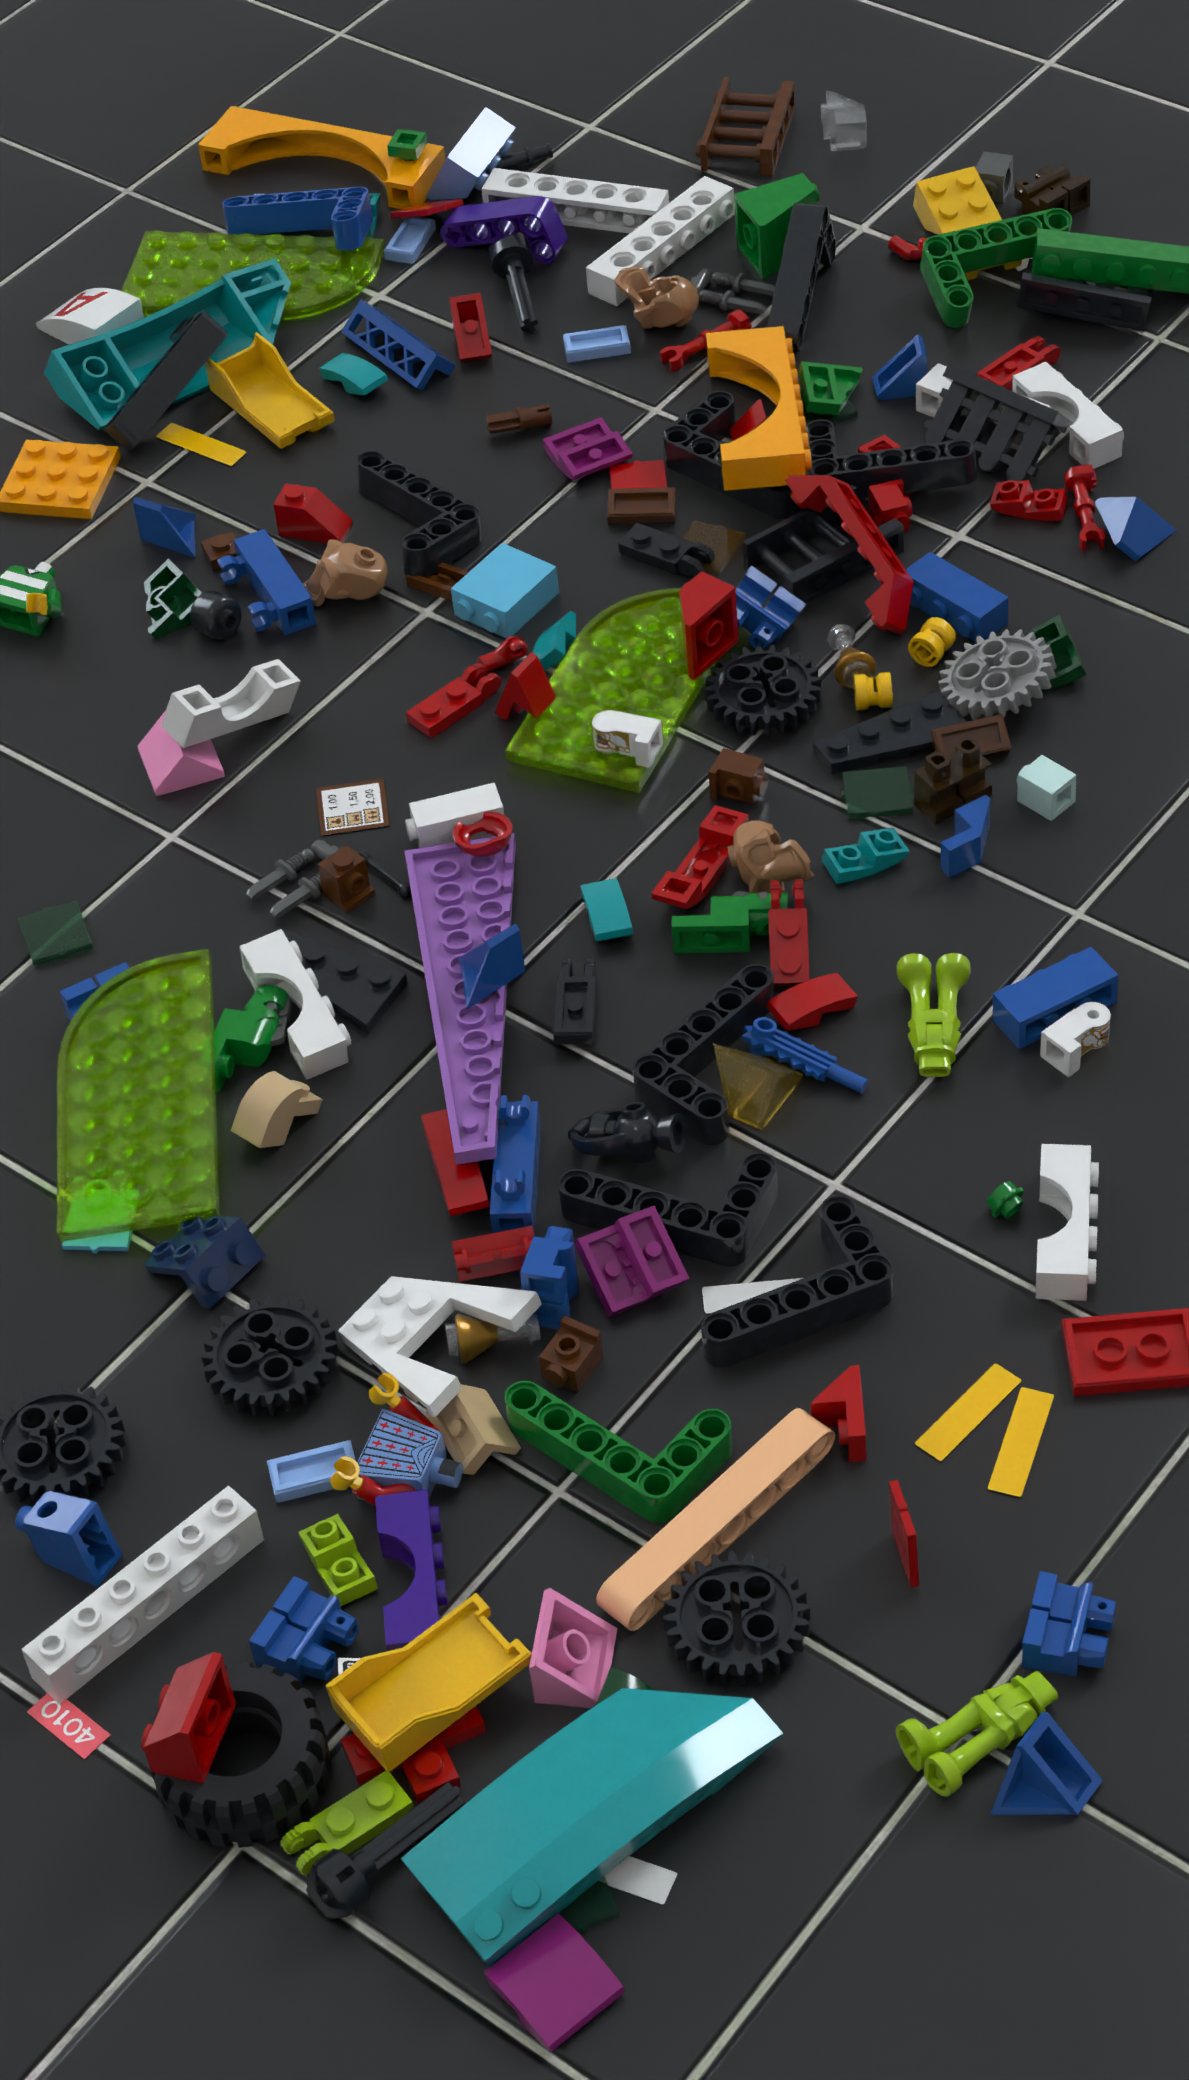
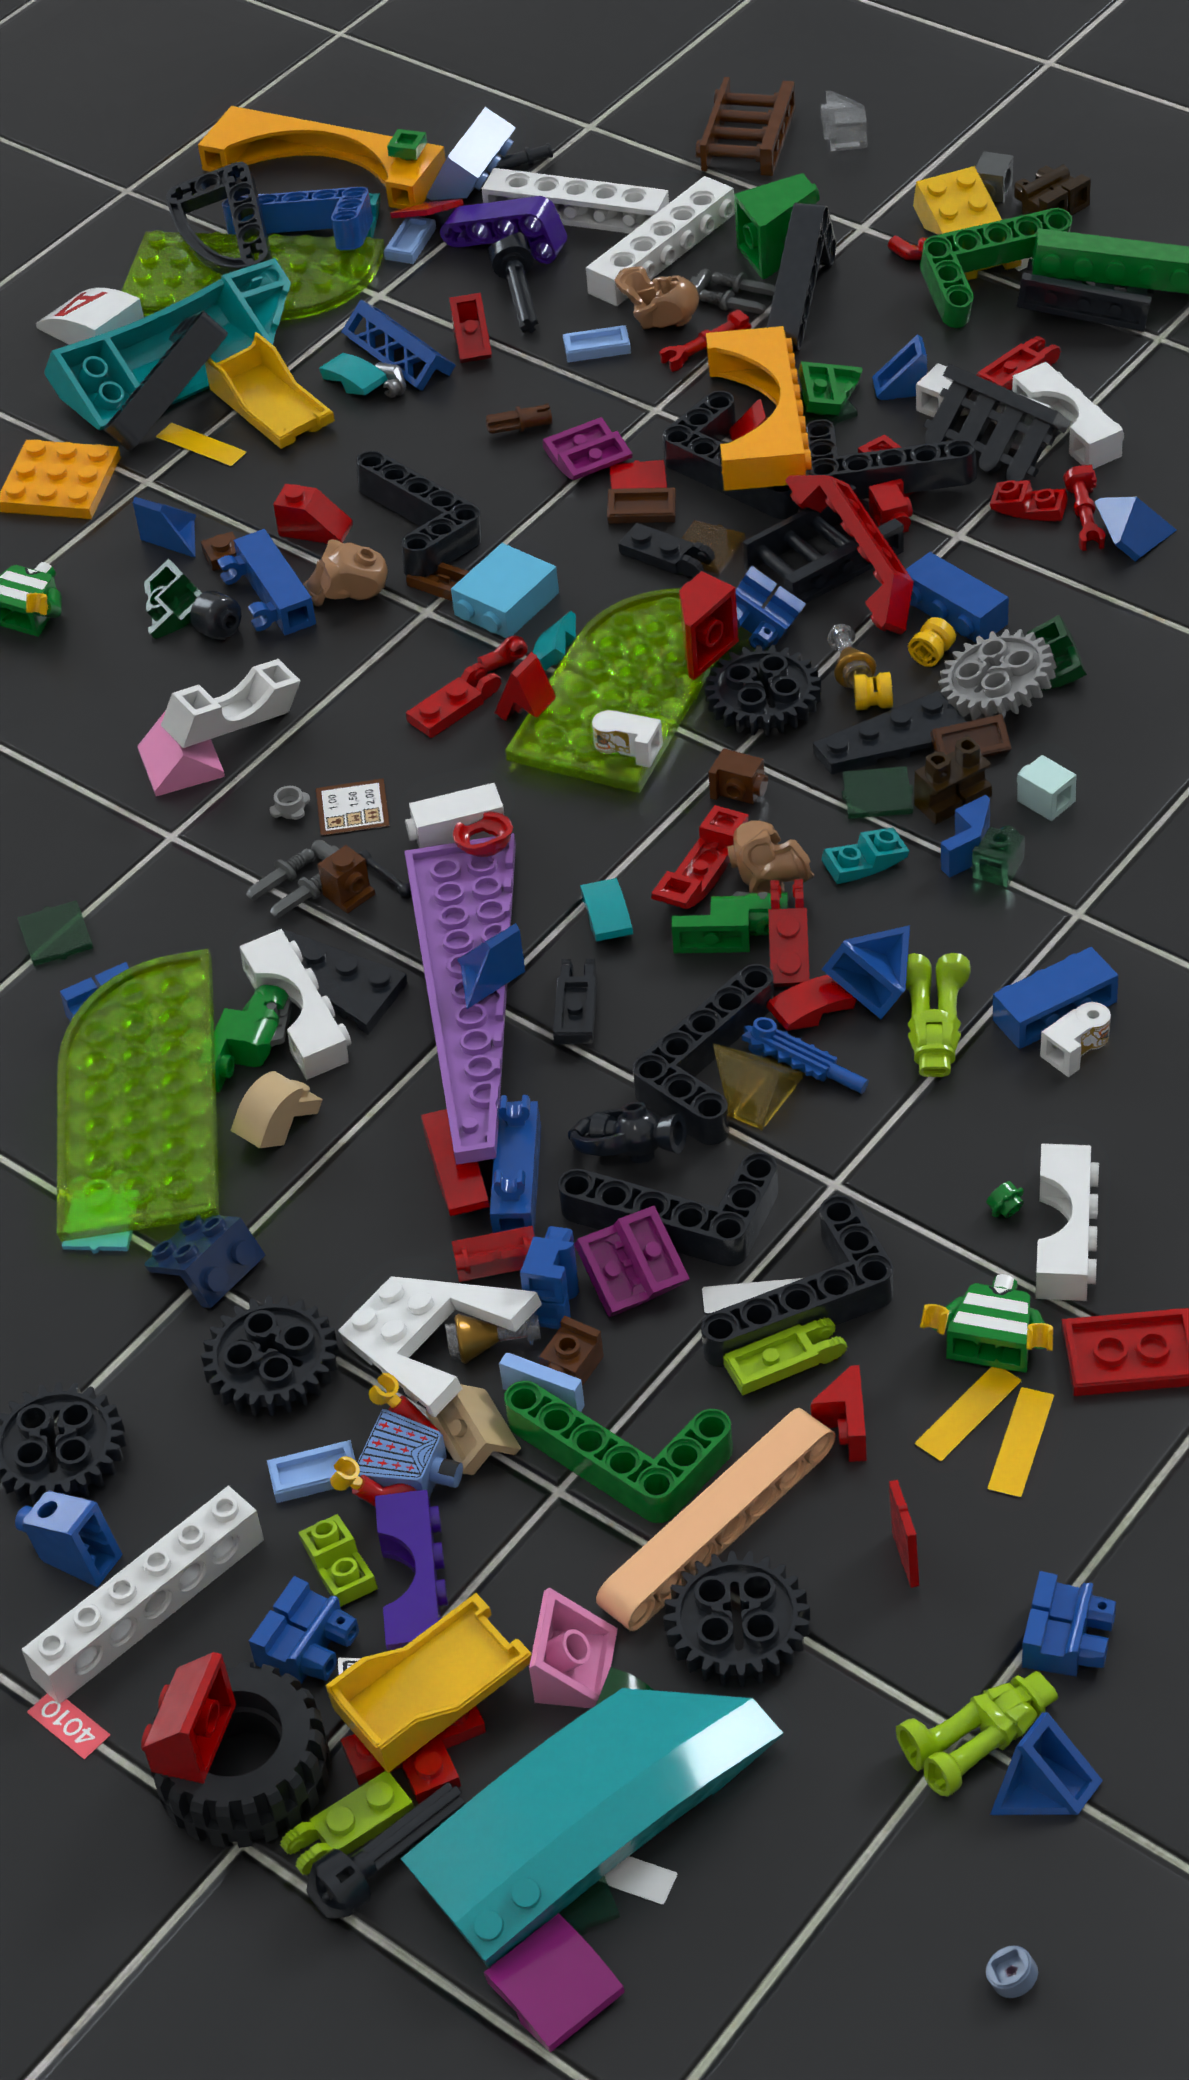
none -> black beam [166,162,273,275]
none -> light grey plate [269,786,310,820]
none -> flat silver arm [375,362,406,398]
none -> light blue tile [499,1353,585,1412]
none -> lime hinge [723,1317,848,1396]
none -> blue slope [821,925,910,1019]
none -> green torso [920,1274,1053,1373]
none -> clear green brick [972,826,1025,887]
none -> sand blue tile [986,1946,1038,1998]

